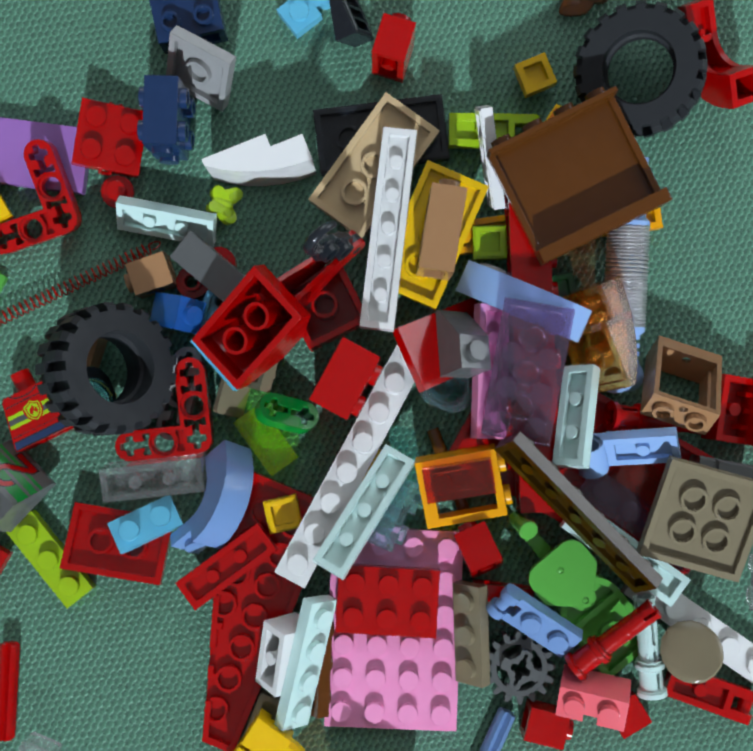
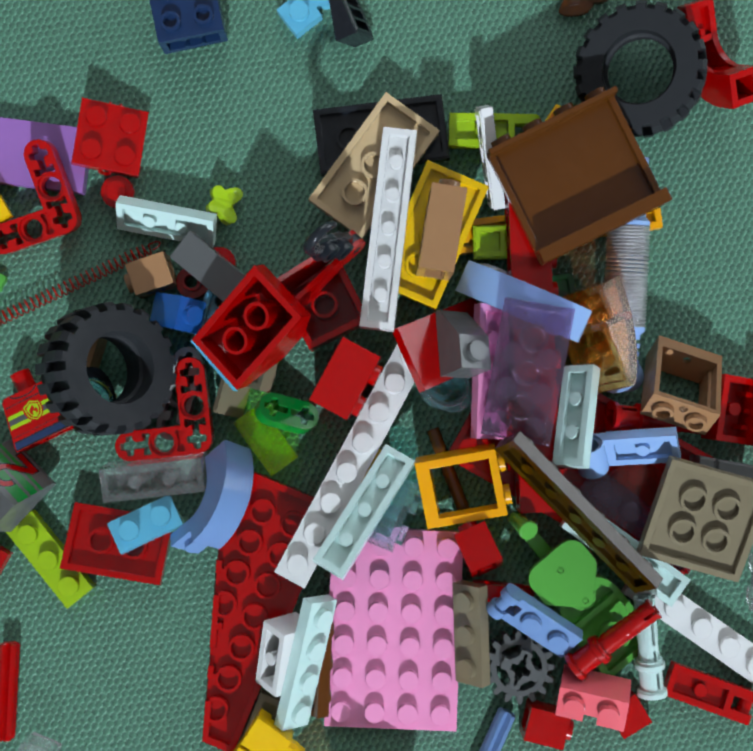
dark blue brick [137,75,196,165] -> none
light grey plate [166,25,237,112] -> none
red plate [175,522,278,610] -> none
white slope [202,134,316,186] -> none
yellow tile [263,493,302,535] -> none
red plate [335,564,440,639] -> none
red brick [372,13,416,83] -> none
clear red plate [422,457,496,504] -> none
yellow plate [513,52,557,98] -> none
dark tan piece [660,620,724,684] -> none

